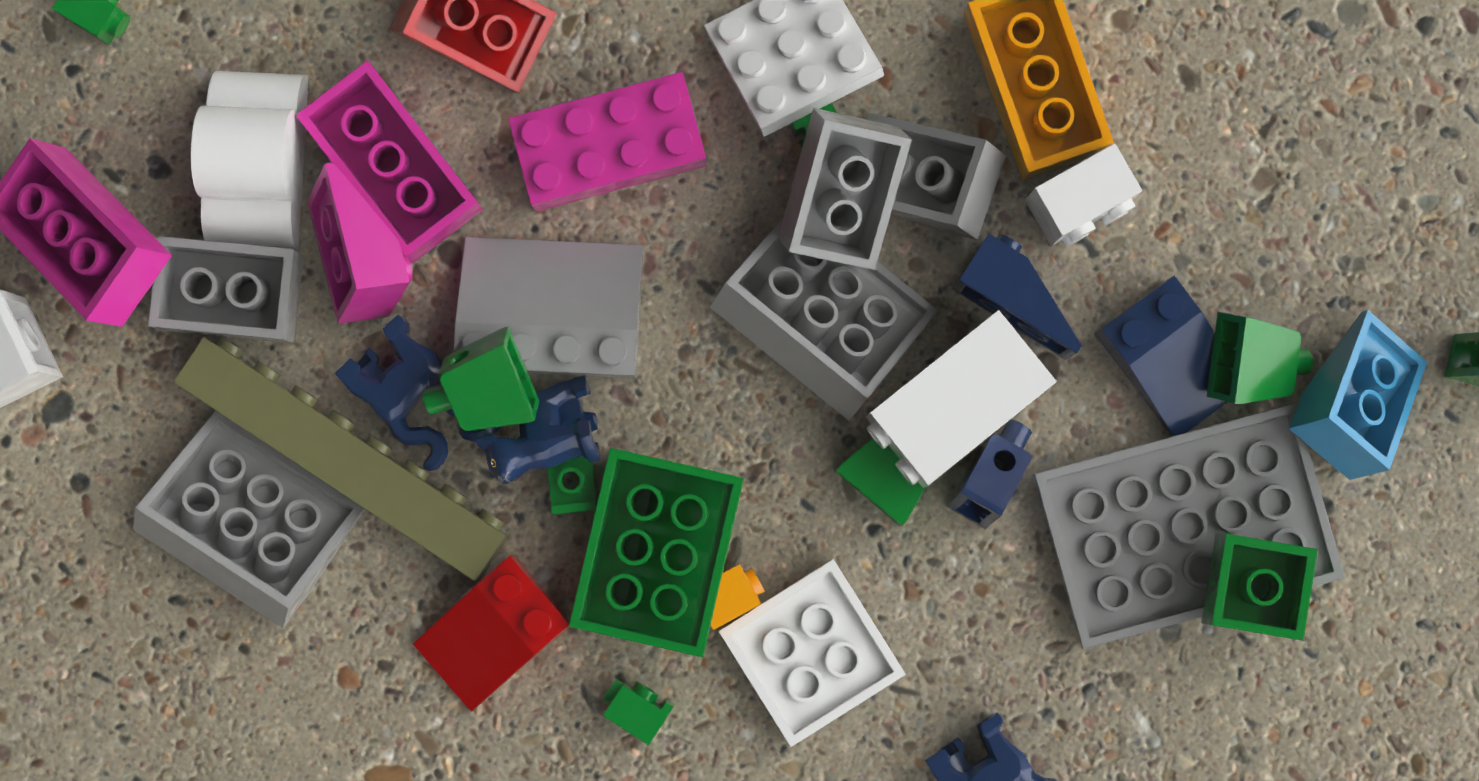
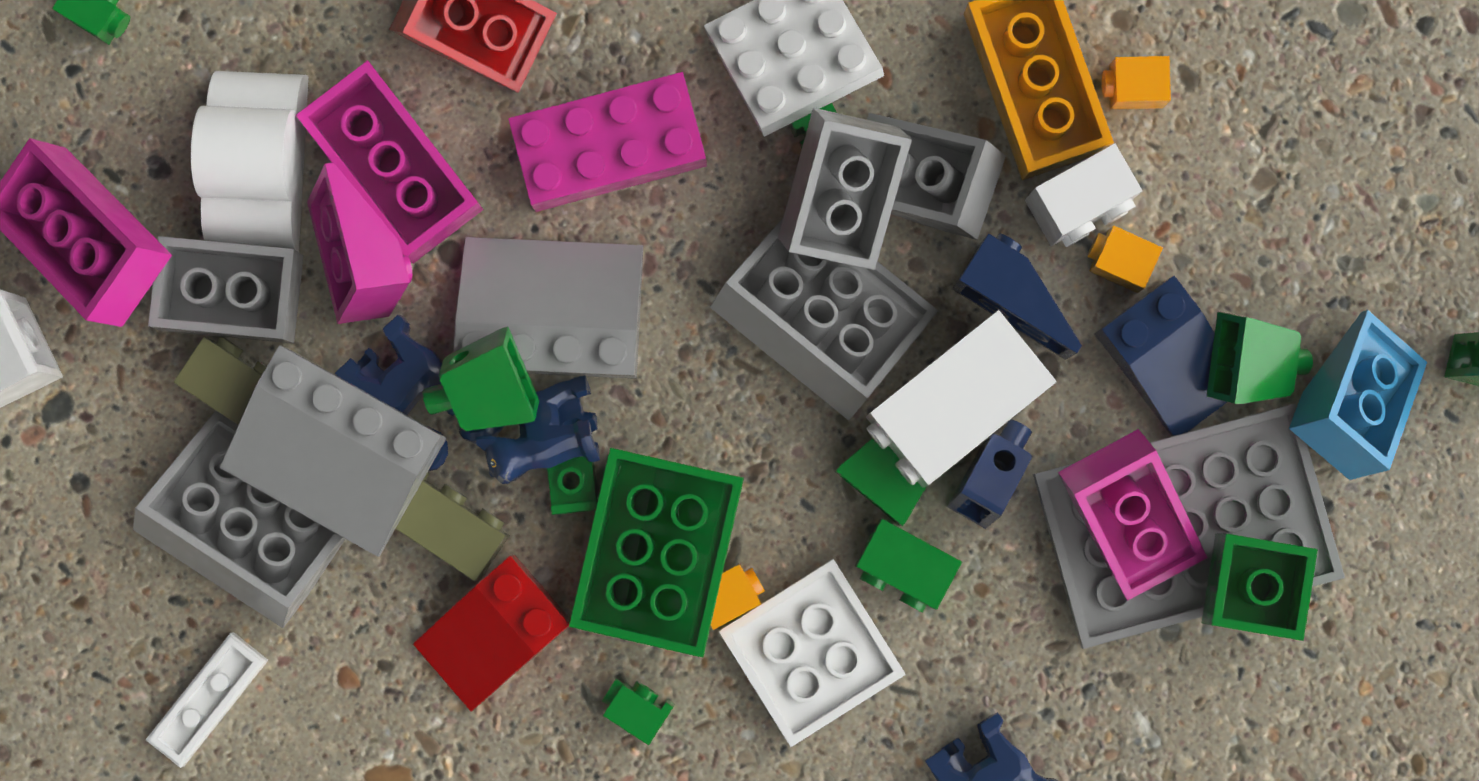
none -> white tile [146,632,268,768]
none -> light grey slope [220,345,447,557]
none -> green brick [855,519,962,613]
none -> dark pink slope [1058,429,1207,601]
none -> light orange brick [1087,226,1163,293]
none -> light orange brick [1102,56,1171,110]

